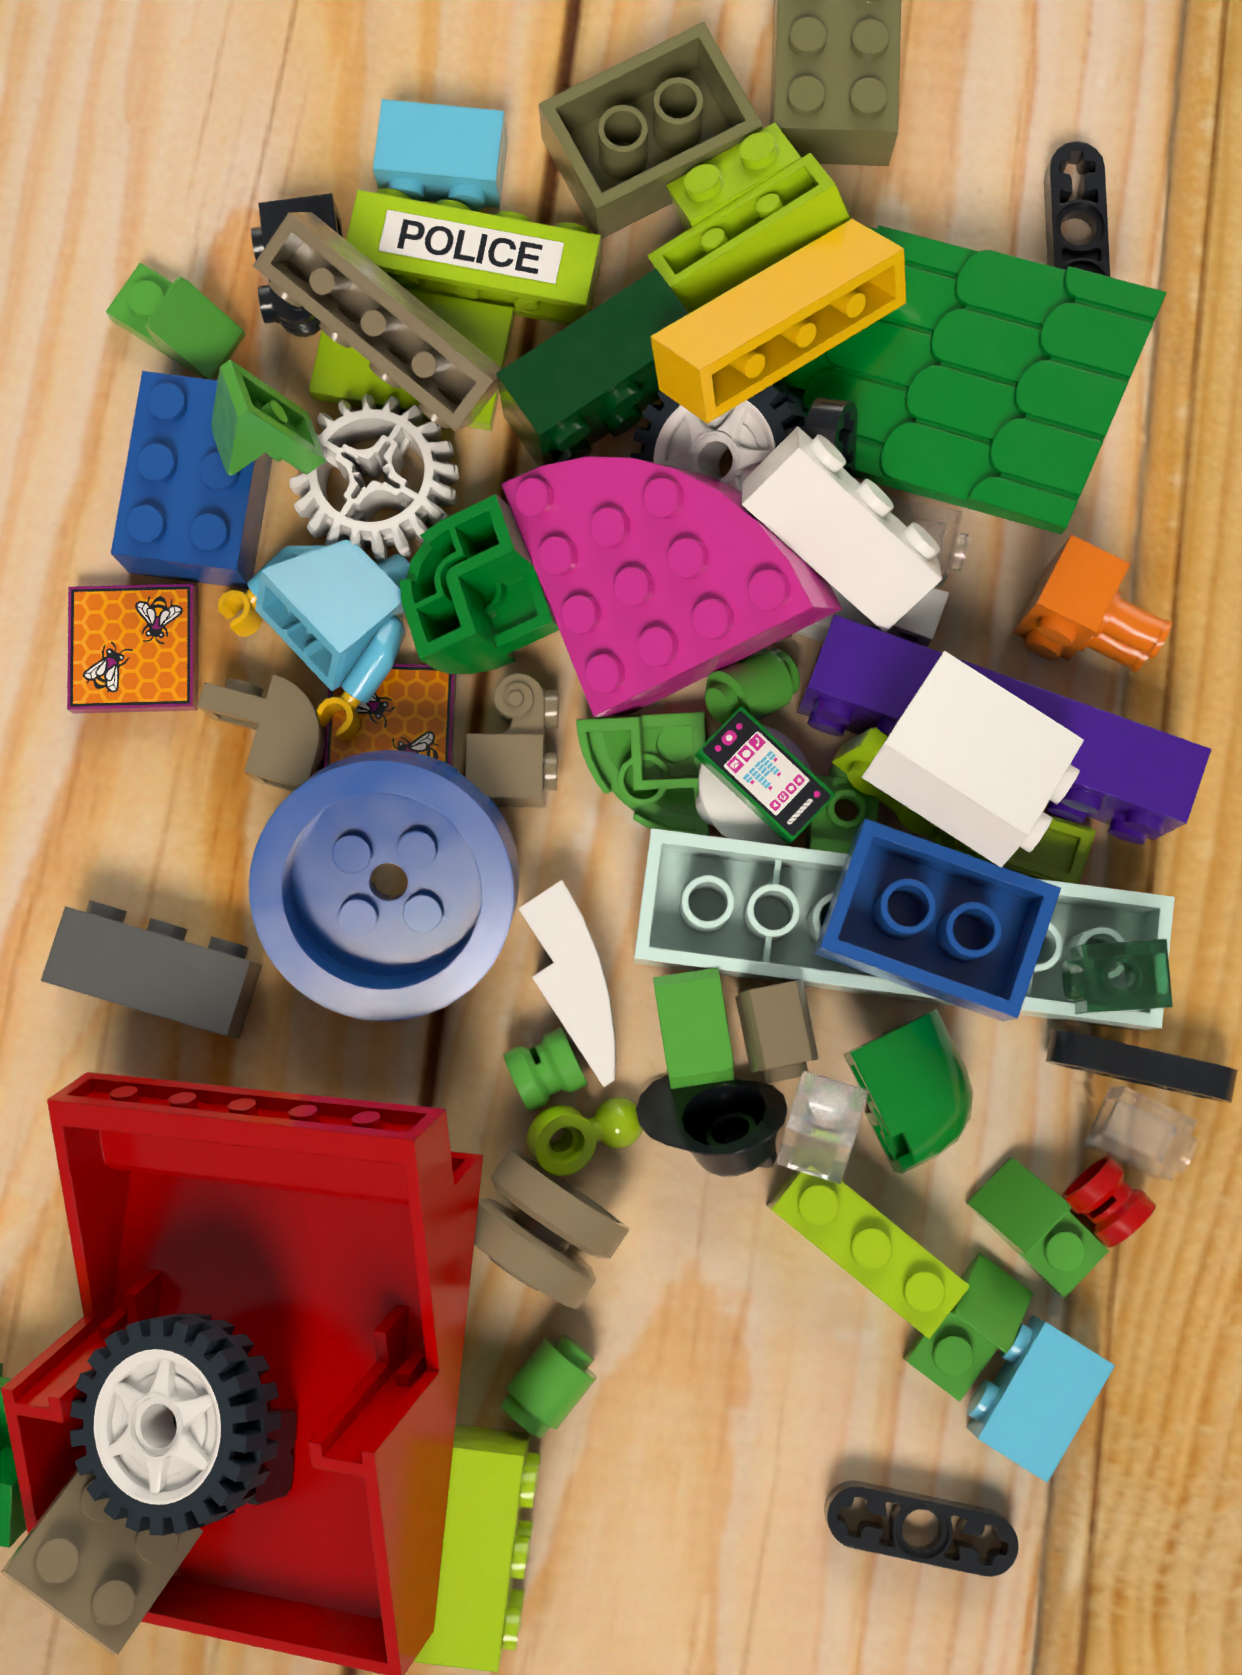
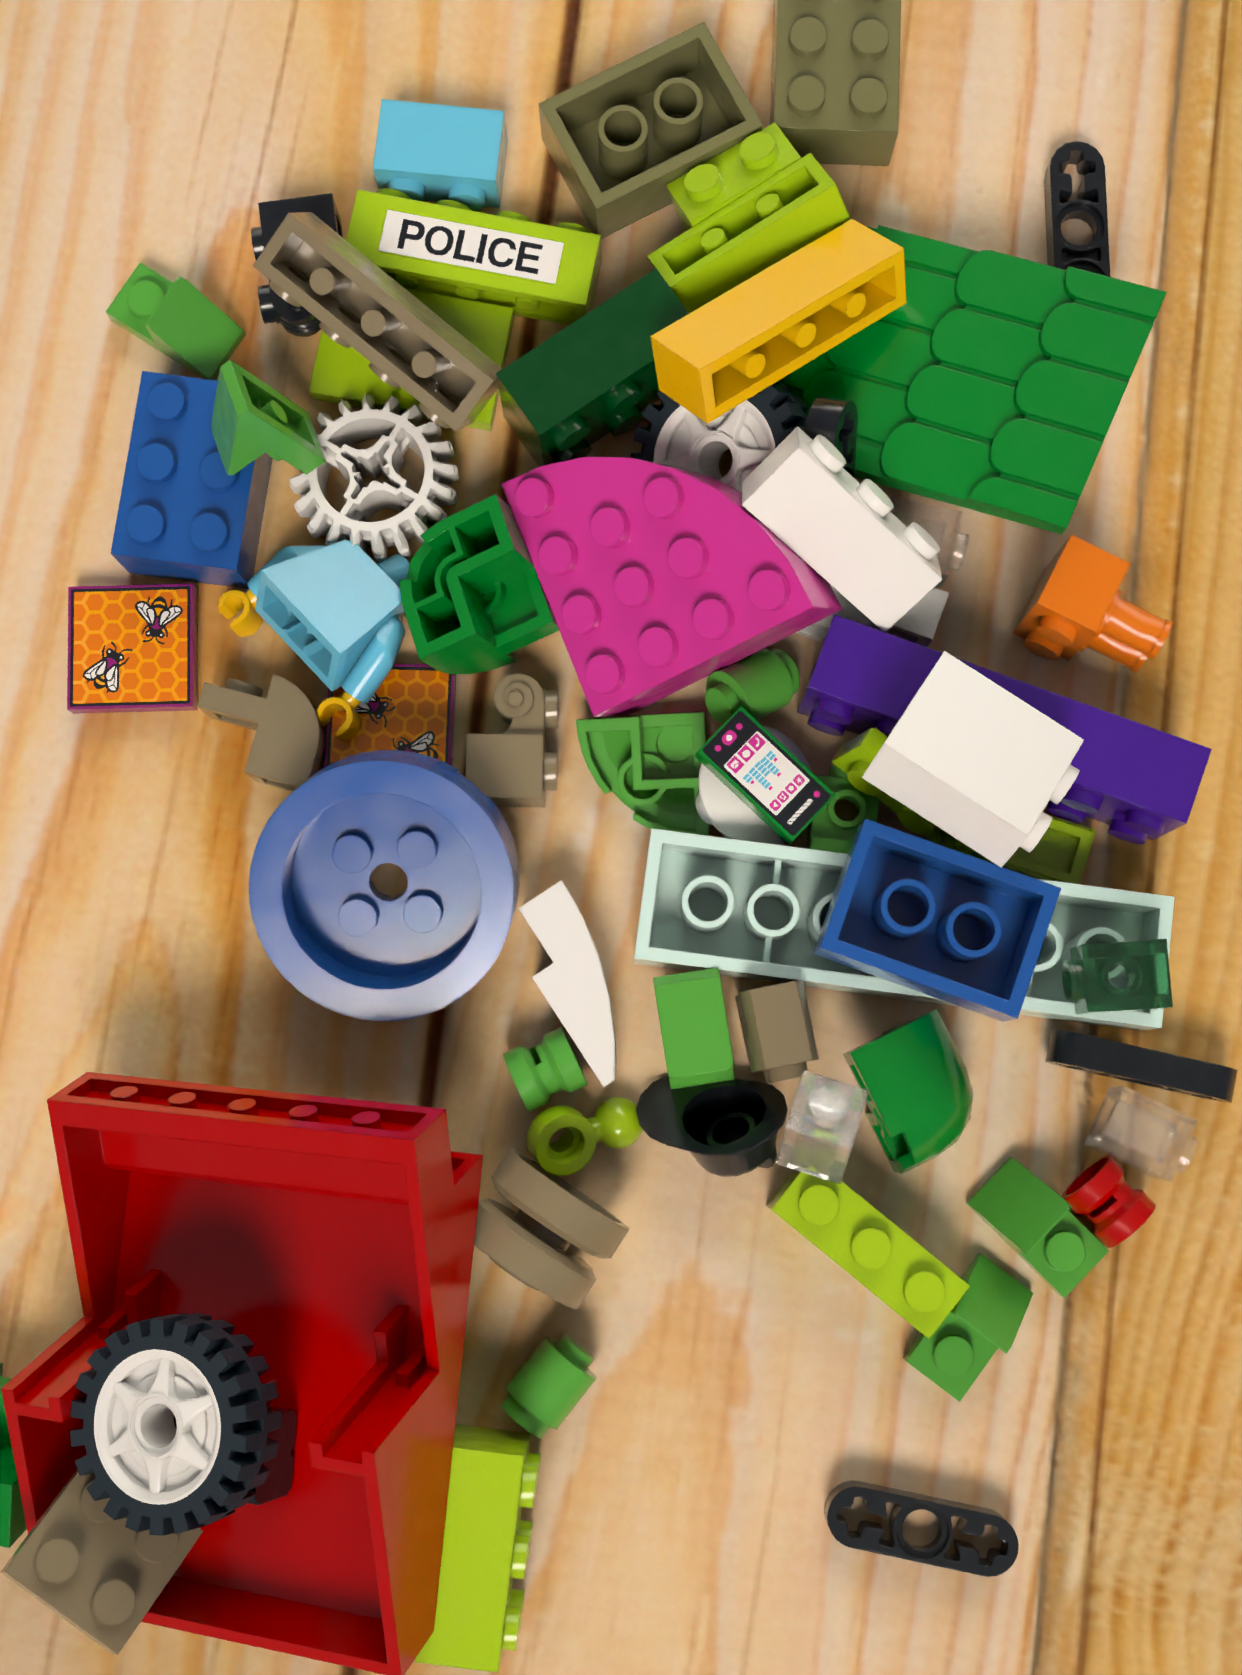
dark grey brick [41,900,262,1038] -> none
medium azure brick [967,1315,1115,1483] -> none

